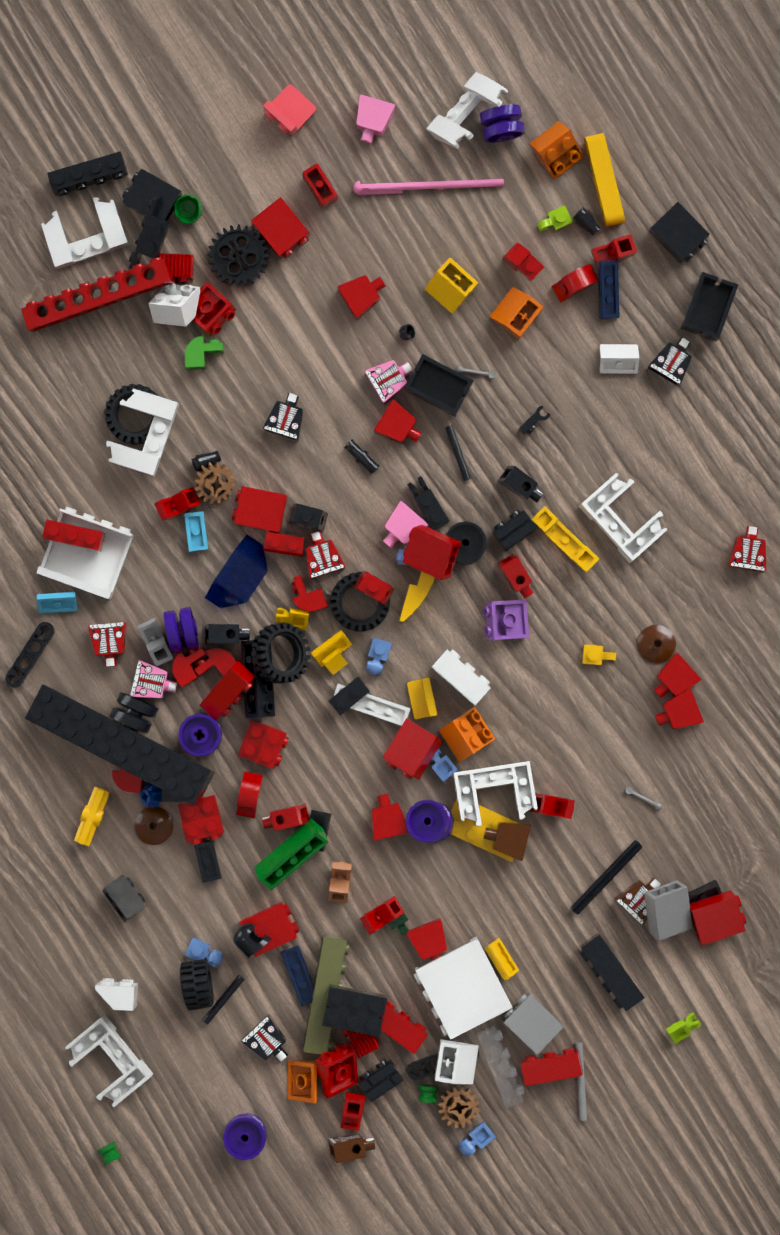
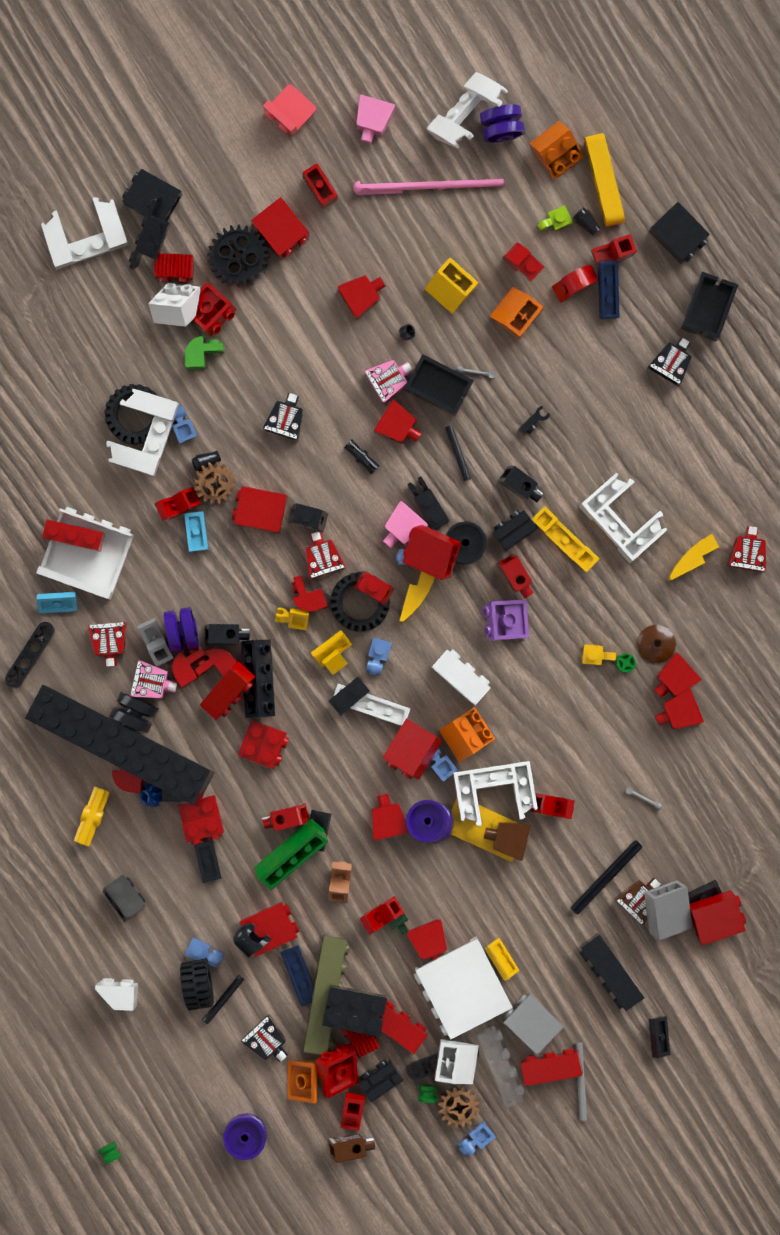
red brick [21,257,175,332] -> none
black brick [47,151,128,196] -> none
white wedge [65,1014,153,1107] -> none
reddish brown dish [135,807,173,845] -> none
green hair [174,194,203,224] -> none
dark purple wheel [179,714,222,756] -> none
clear blue wedge [205,535,268,608] -> none
red brick [236,771,263,819] -> none
black tyre [251,623,311,684] -> none
red brick [264,531,305,557] -> none
yellow panel [407,678,437,719] -> none
white panel [599,344,639,374] -> none
lime plate [666,1013,701,1044] -> none
none -> medium blue plate [172,405,198,444]
none -> green wheel [616,653,636,673]
none -> black plate [649,1016,671,1058]
none -> yellow slope [668,534,719,581]

